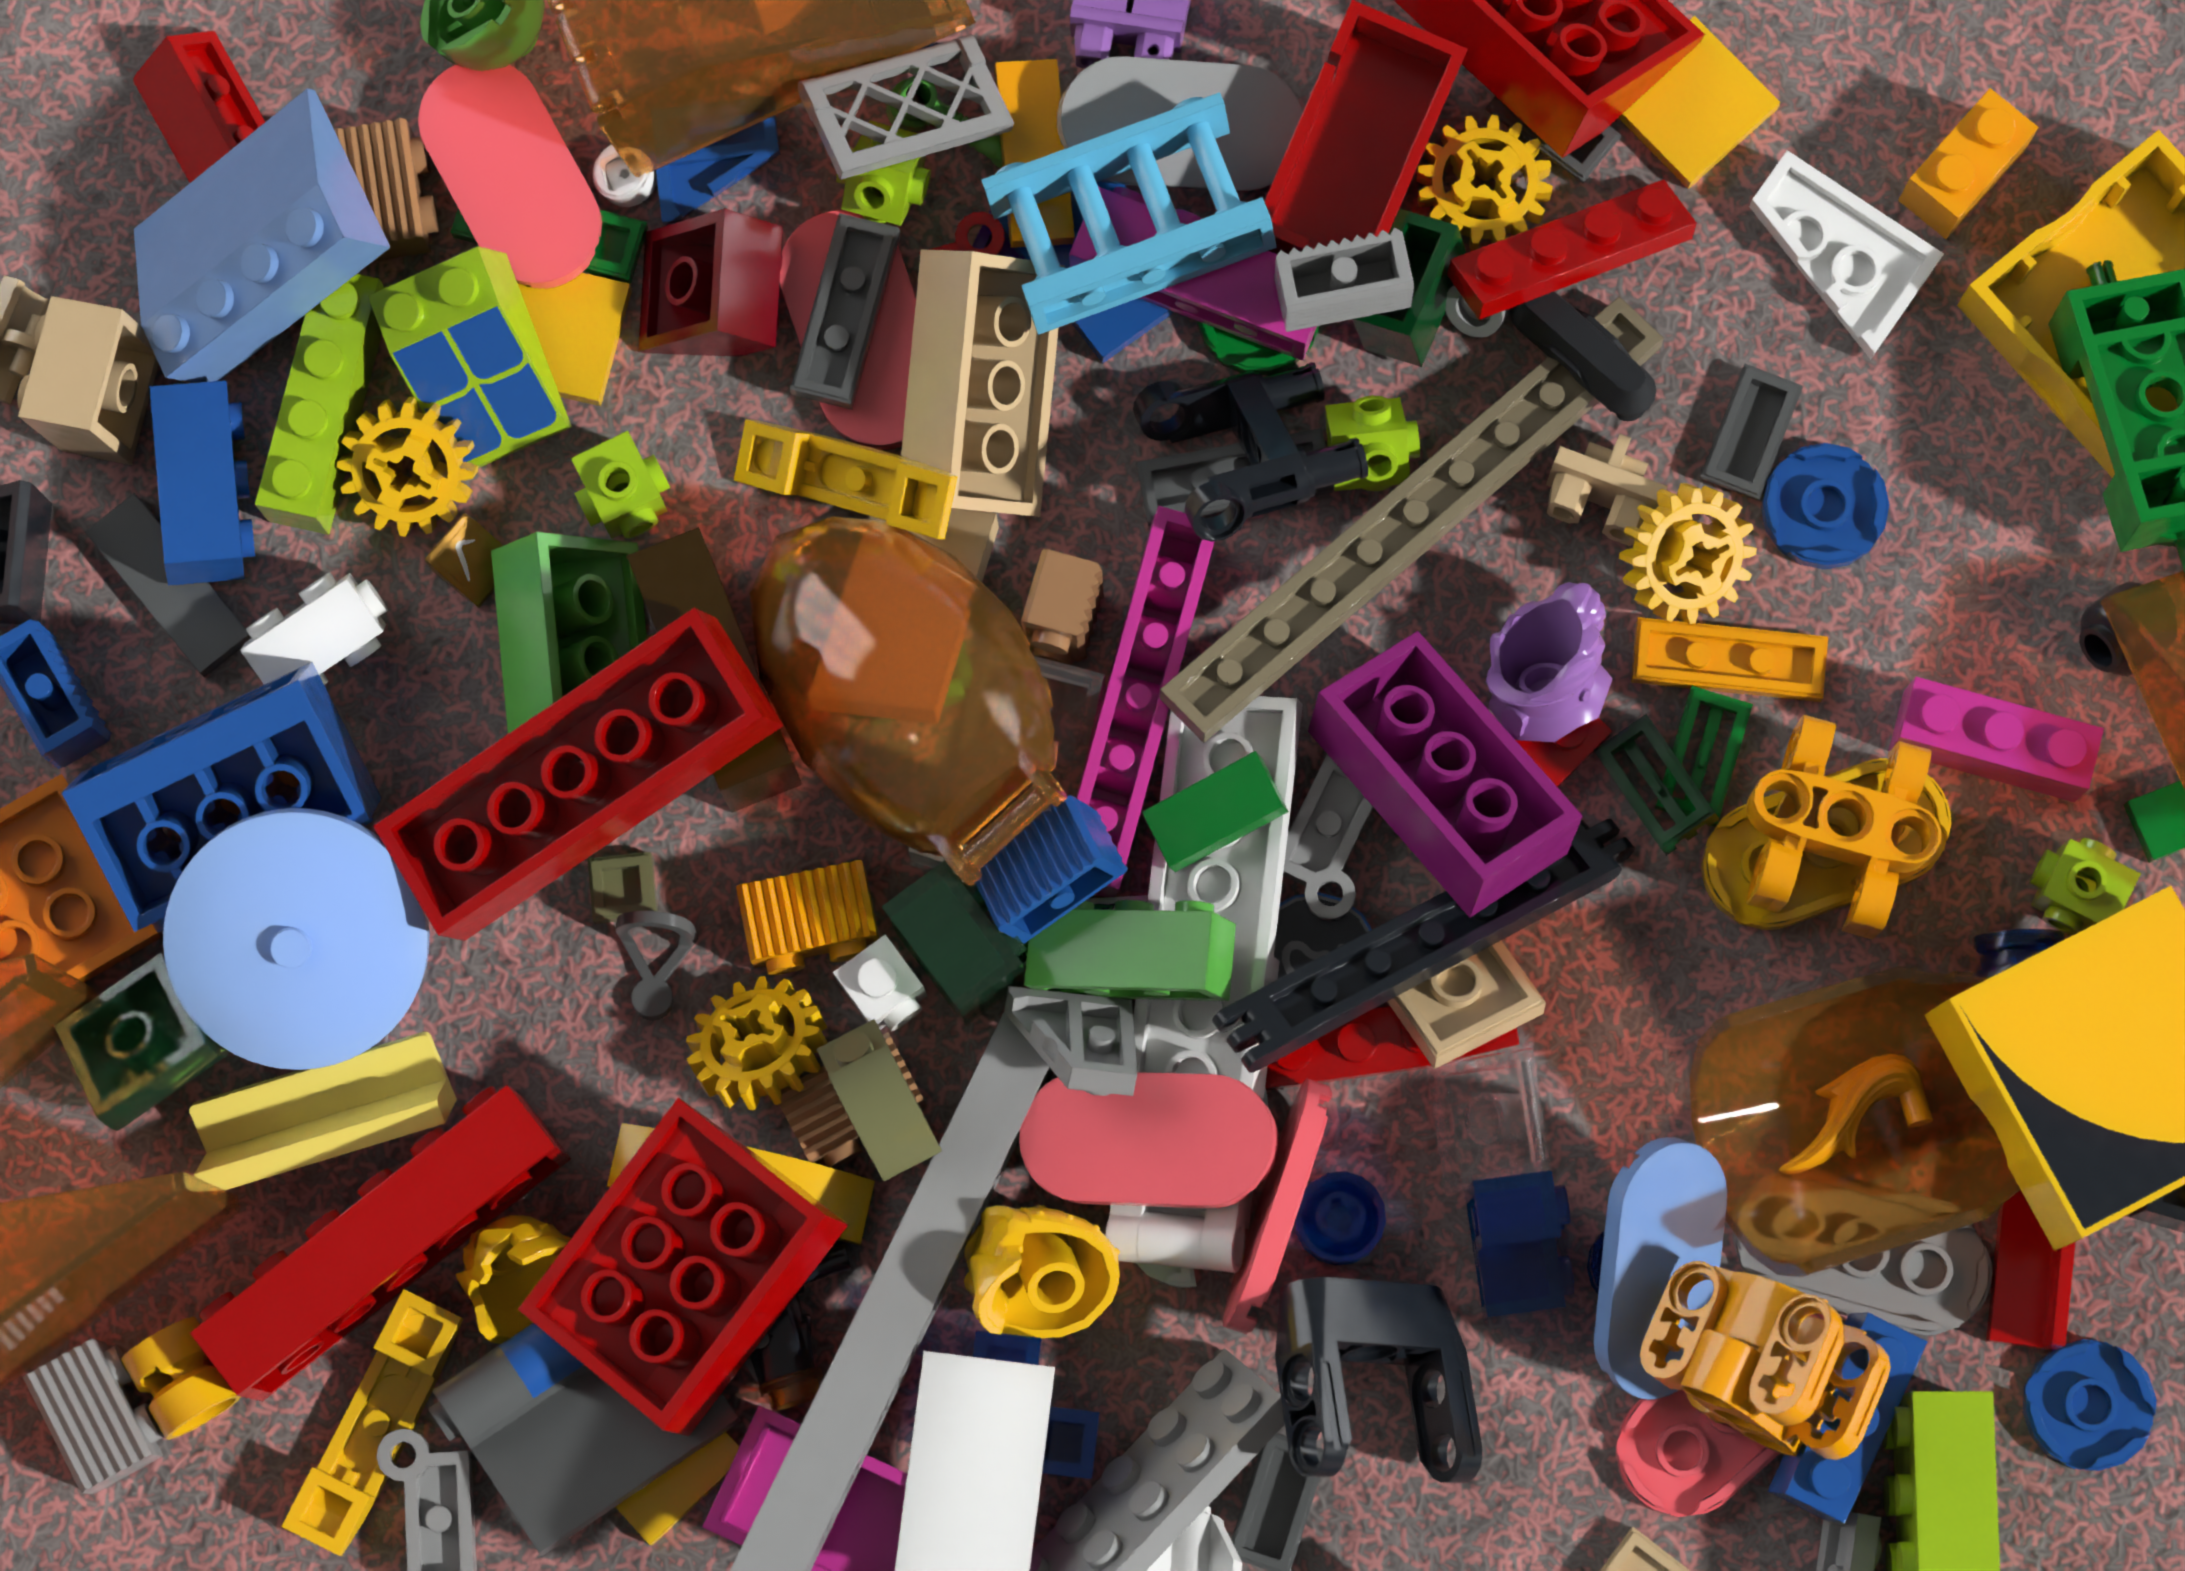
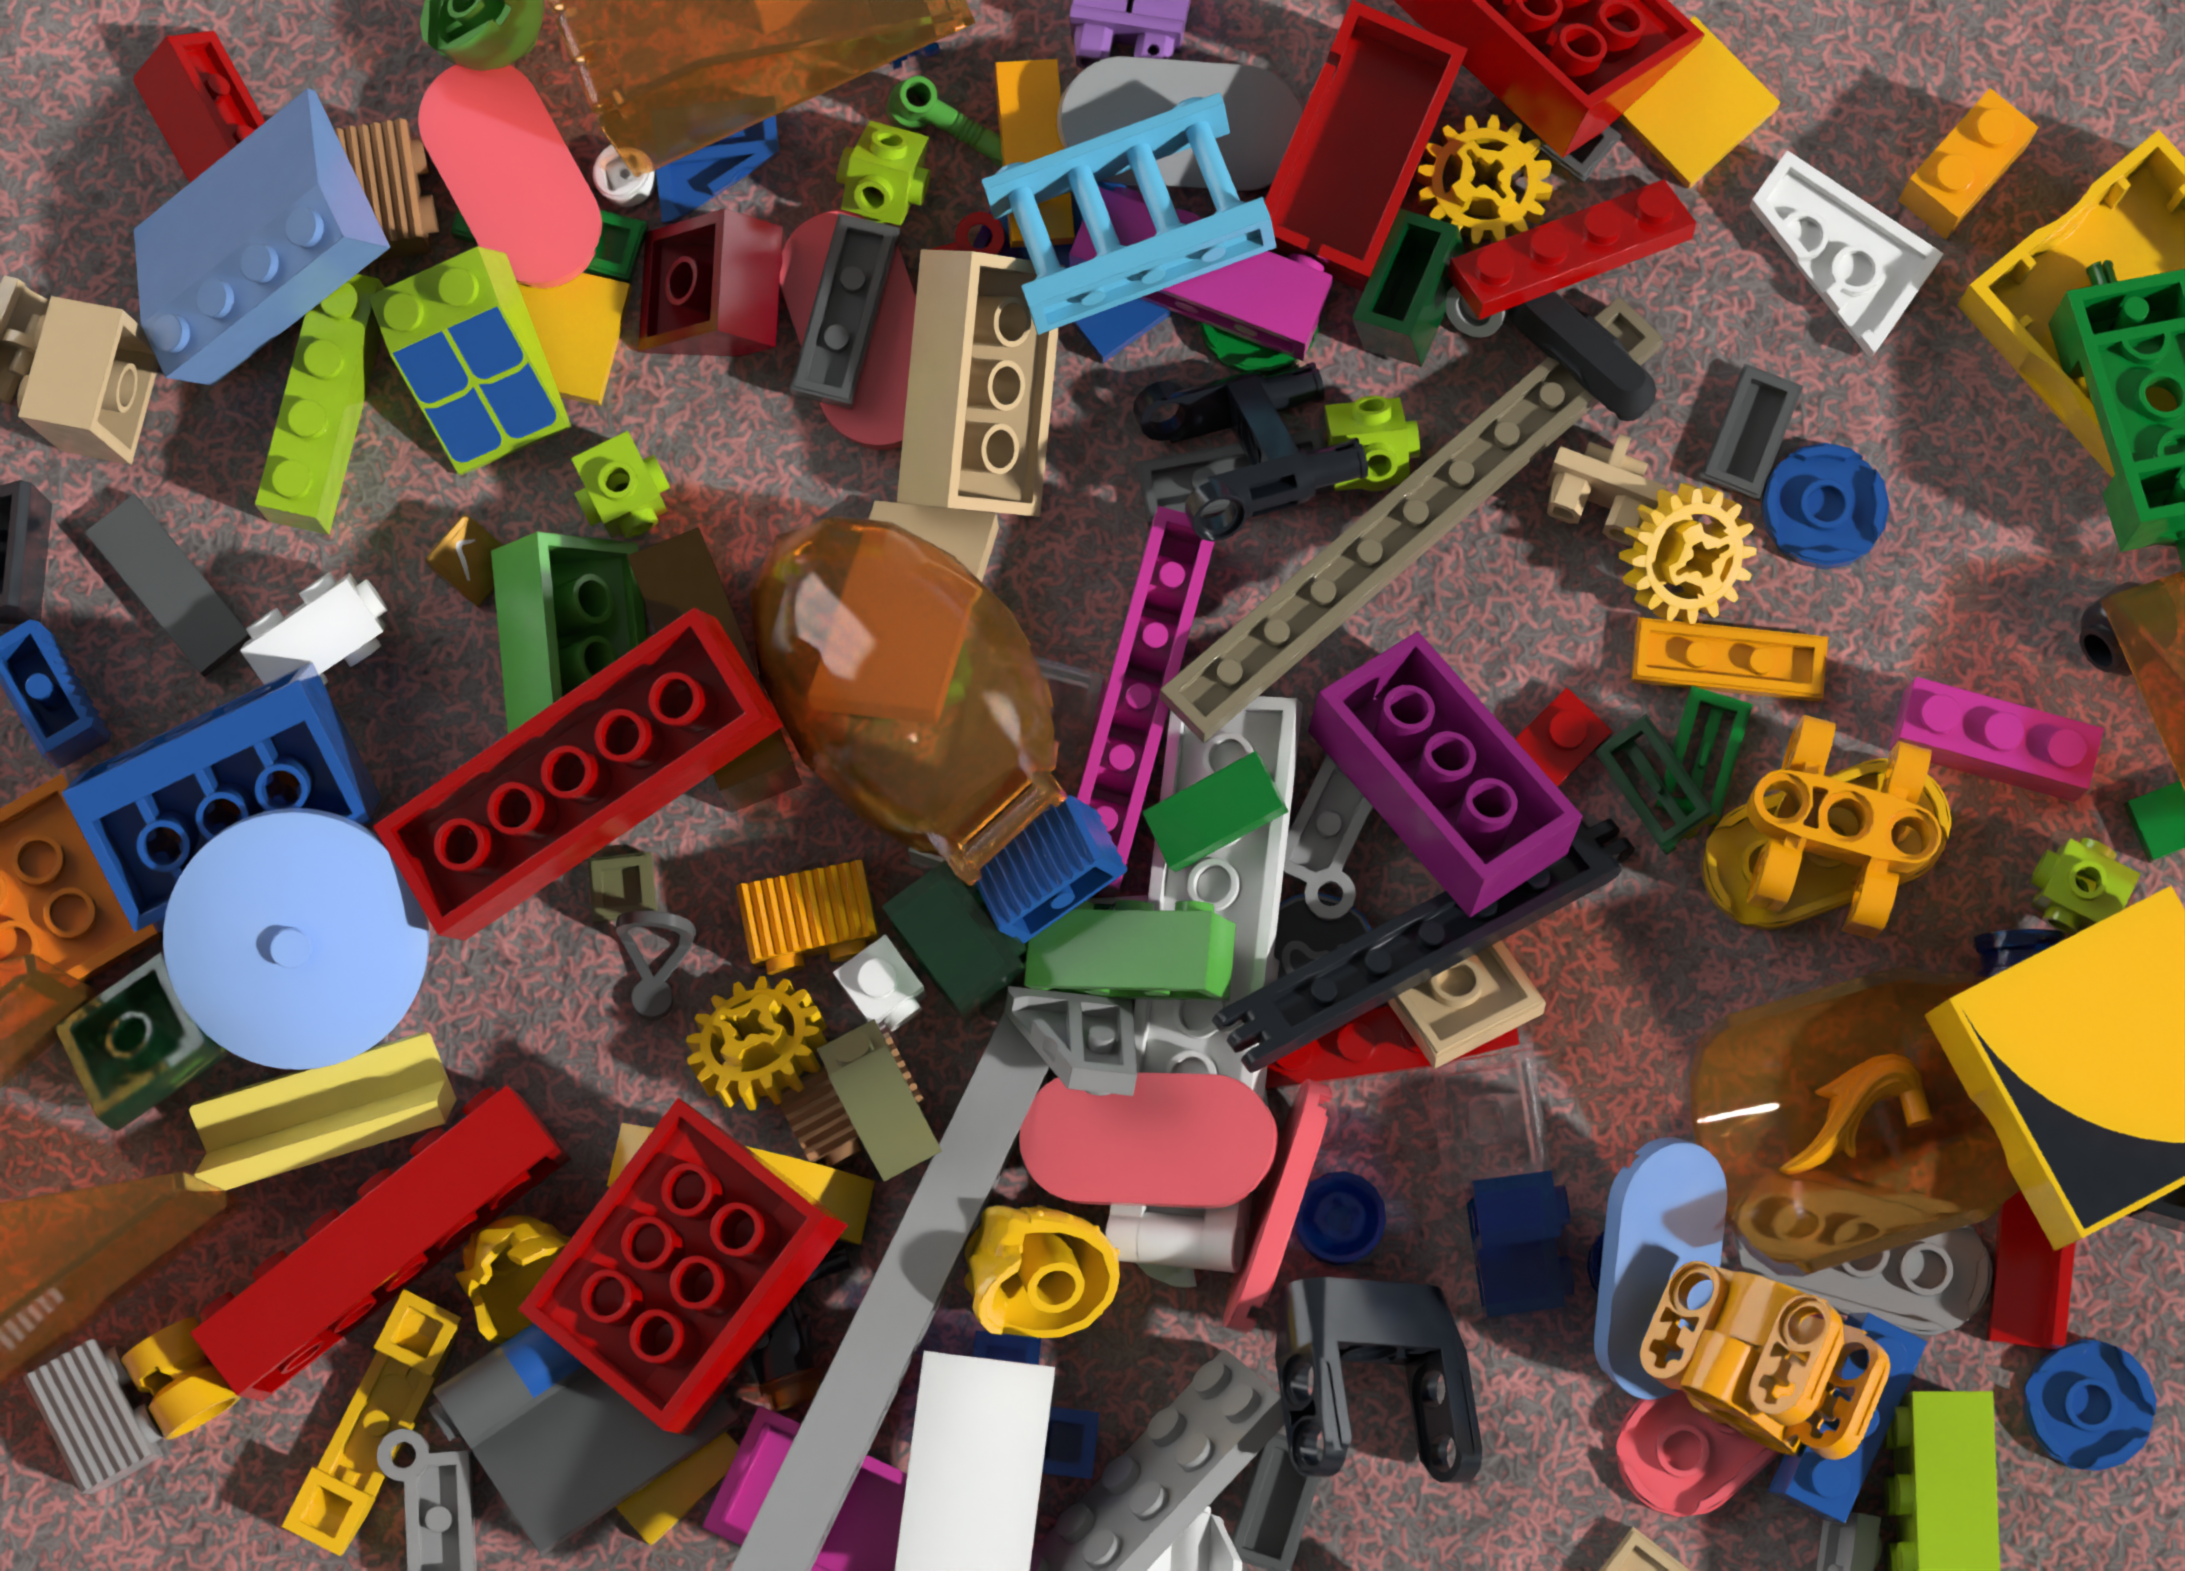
blue brick [149,381,255,586] -> none
yellow gear [337,397,478,537] -> none
yellow slope [734,419,958,539] -> none
light grey window [798,34,1014,180] -> none
medium nougat brick [1021,549,1104,668] -> none
light grey brick [1274,228,1414,332] -> none
medium lavender piece [1486,582,1613,742] -> none

